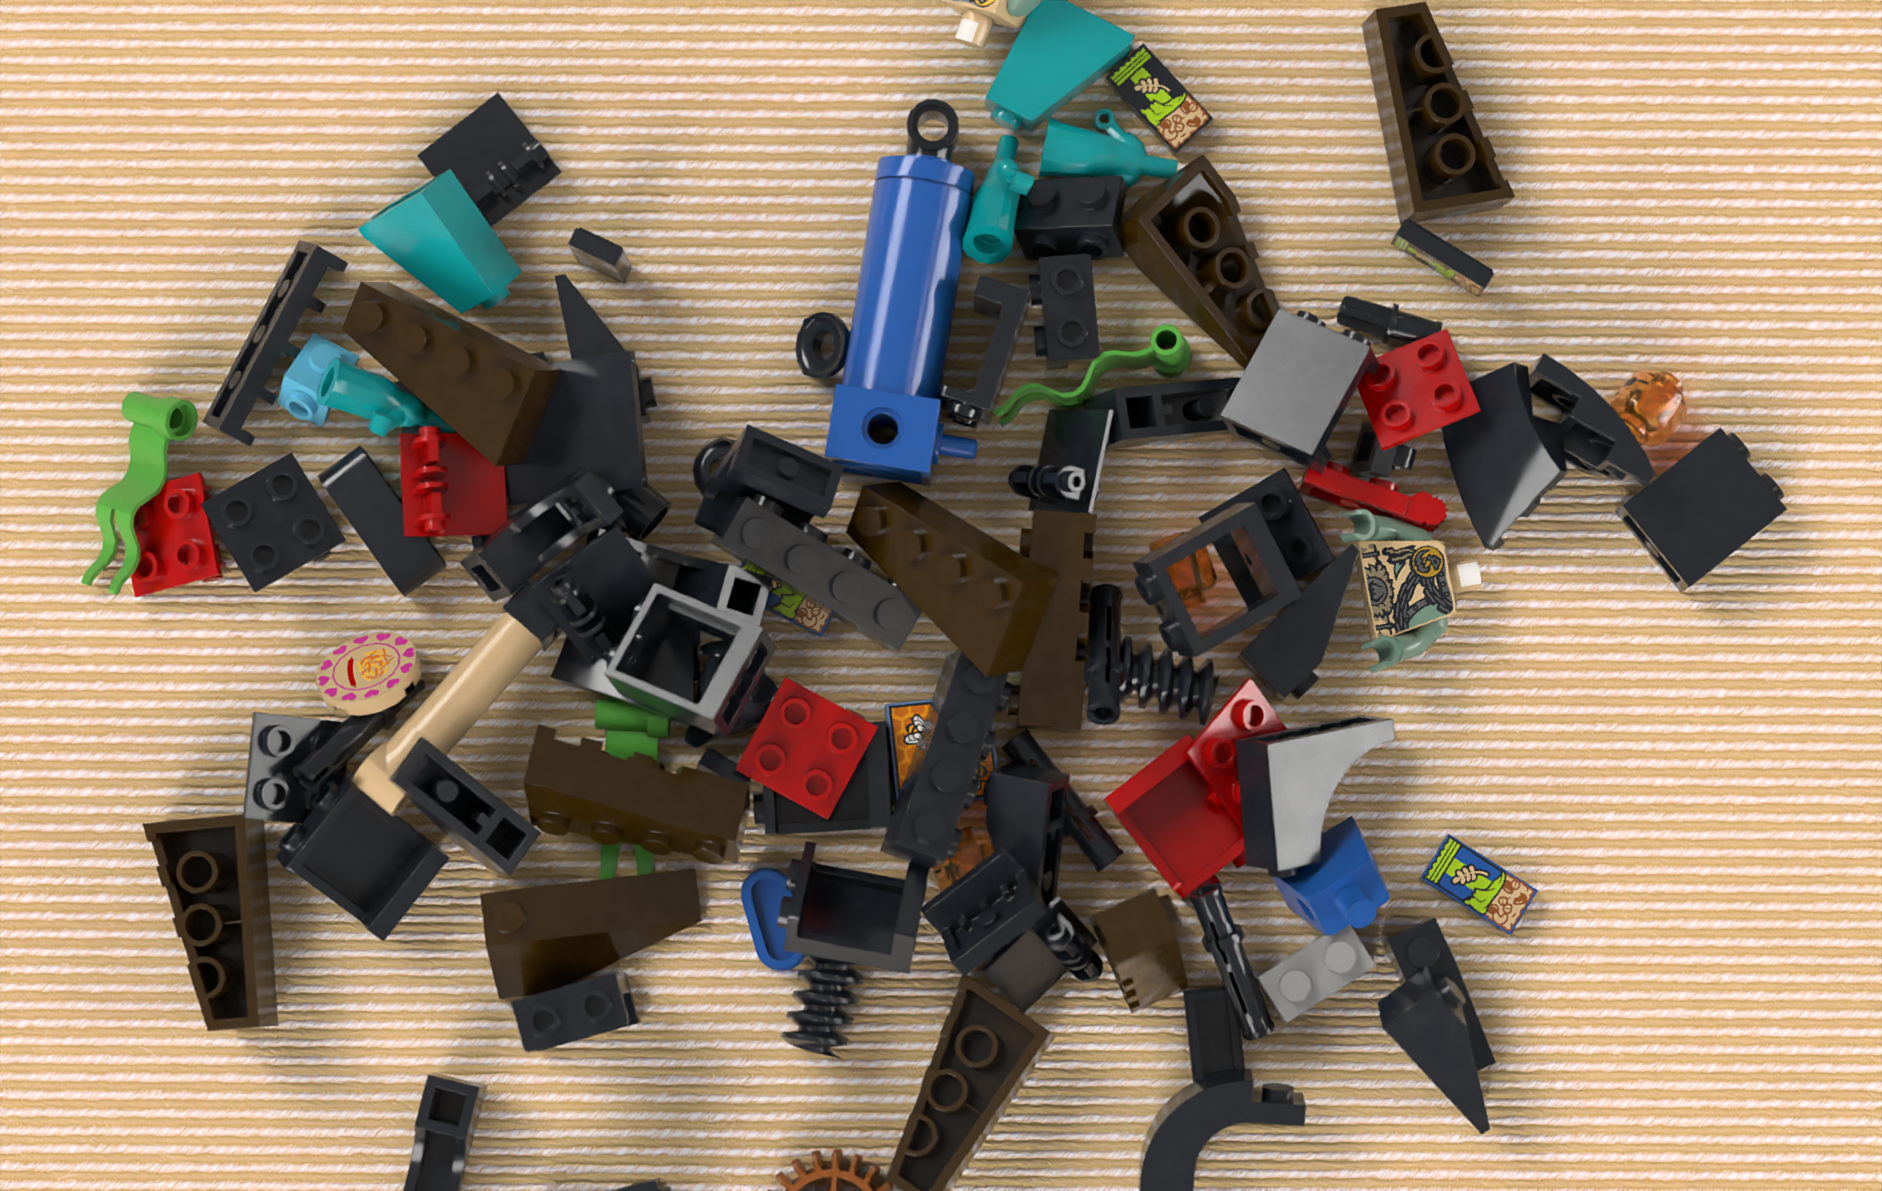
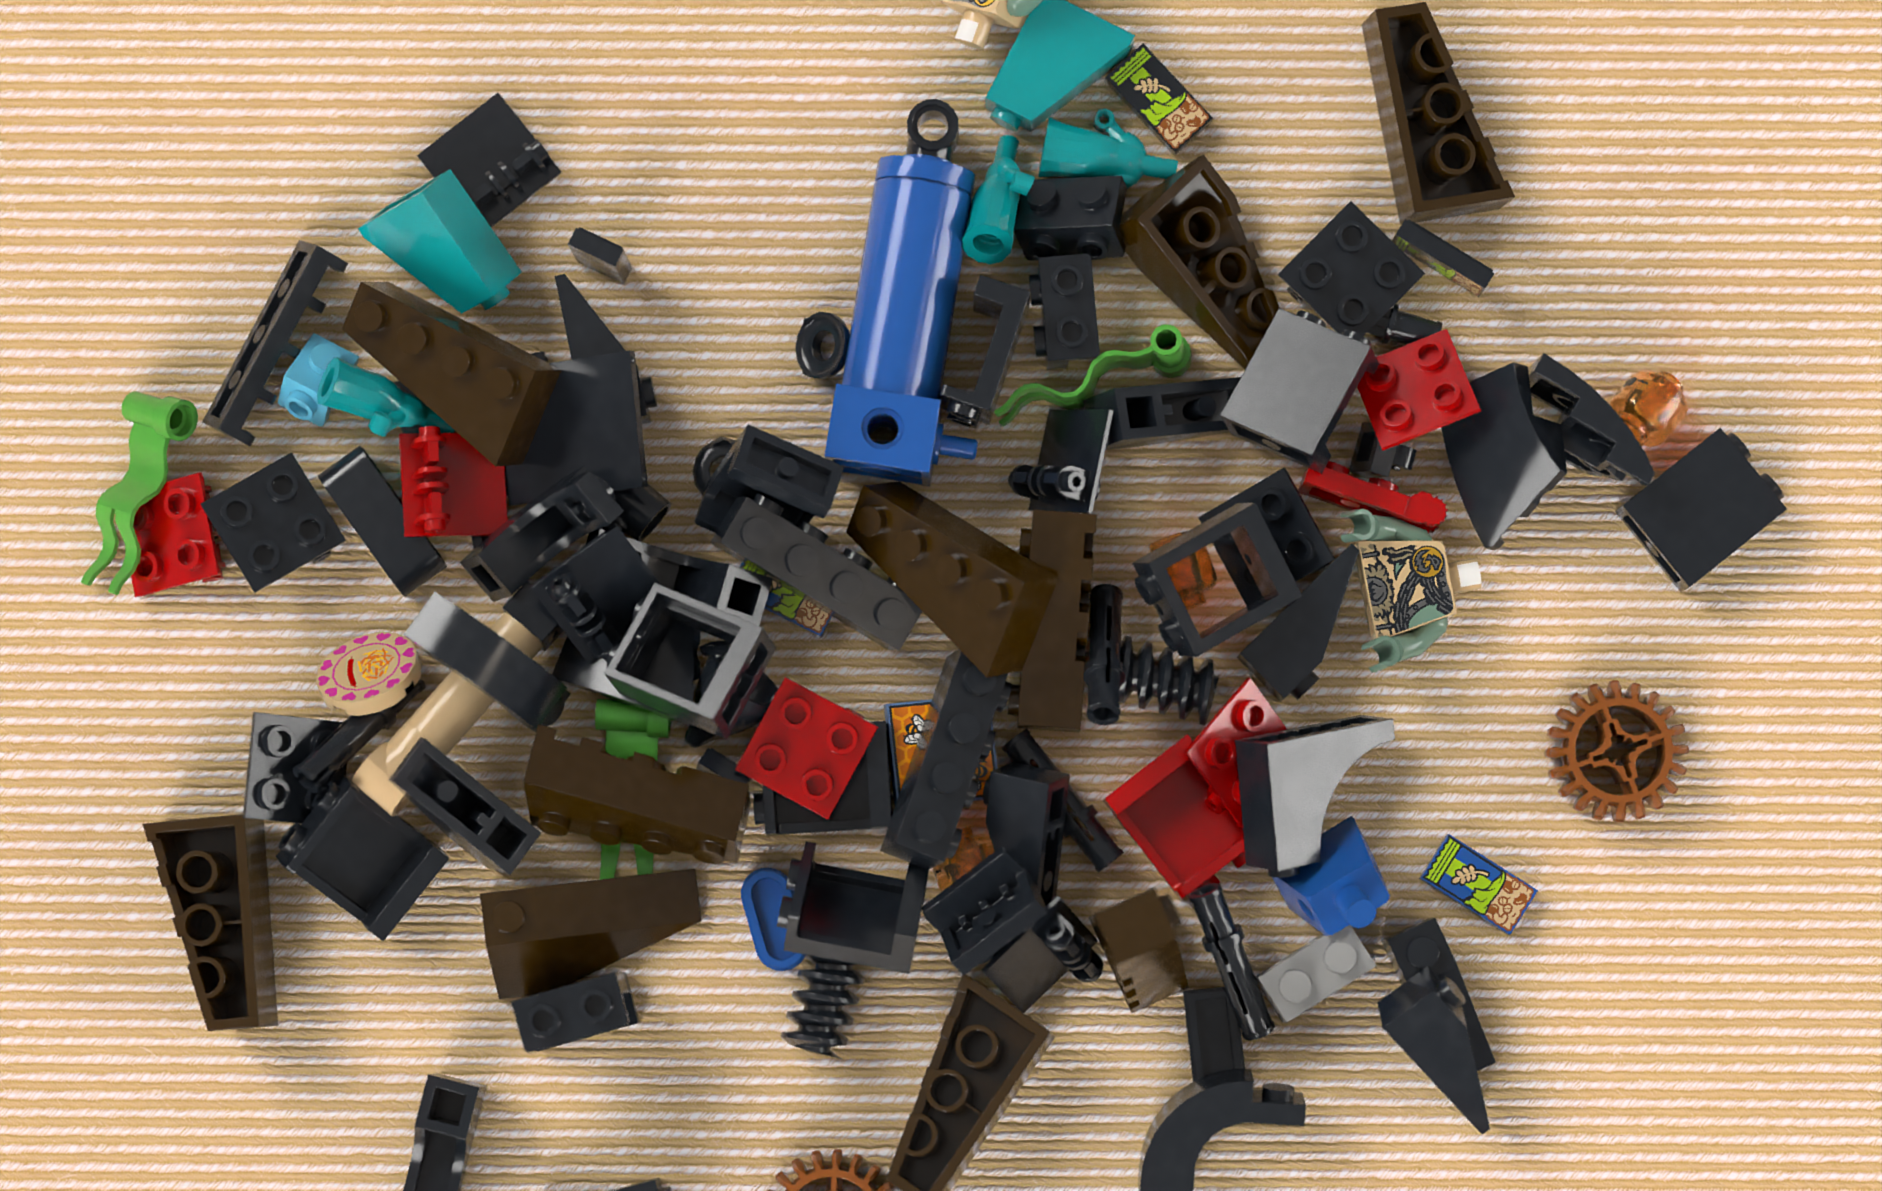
none -> black arch [403,591,571,733]
none -> black hinge [1278,201,1425,336]
none -> dark orange gear [1544,680,1689,823]

